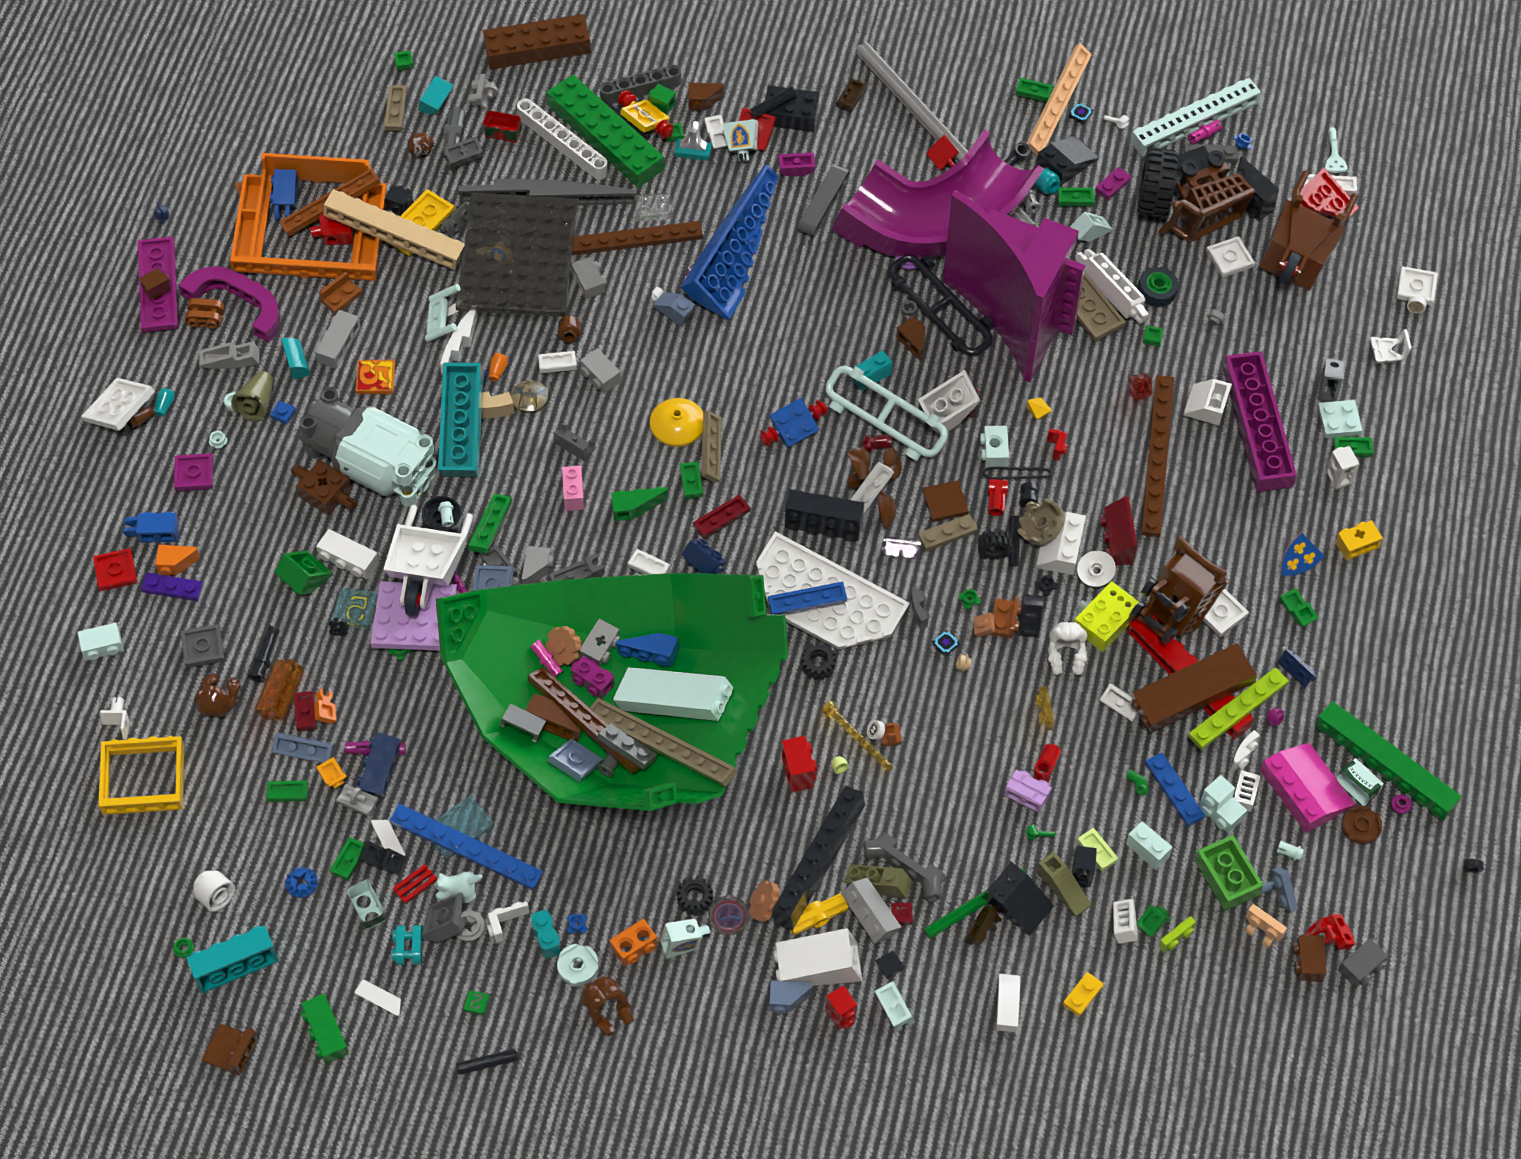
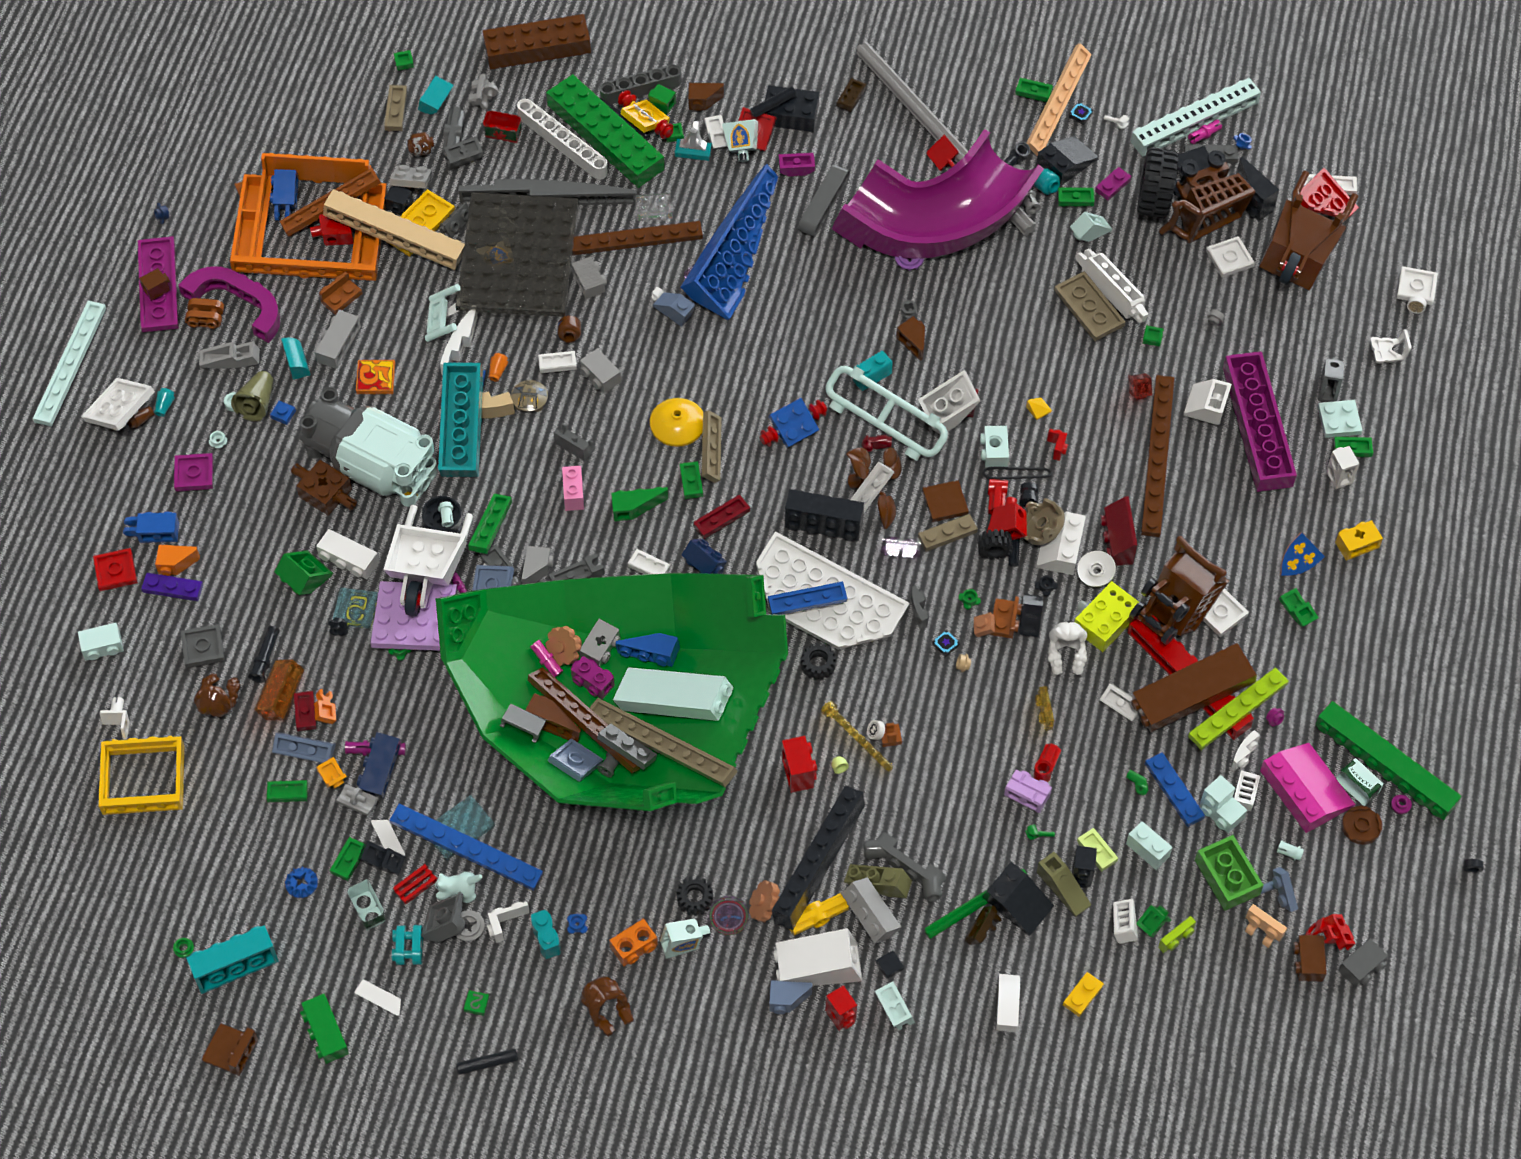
white piece [193,871,235,911] -> none
light aqua plate [557,944,598,987] -> none
black bar [888,254,994,356] -> none
dark red plate [891,902,913,925] -> none
magenta slope [943,190,1086,383] -> none
black wheel [1137,266,1179,307] -> none
dark blue hinge [1278,649,1318,688] -> none
light aqua piece [1325,127,1348,173] -> none
none -> light aqua plate [33,301,106,427]
none -> light grey plate [390,165,432,189]
none -> red torso [987,497,1027,540]

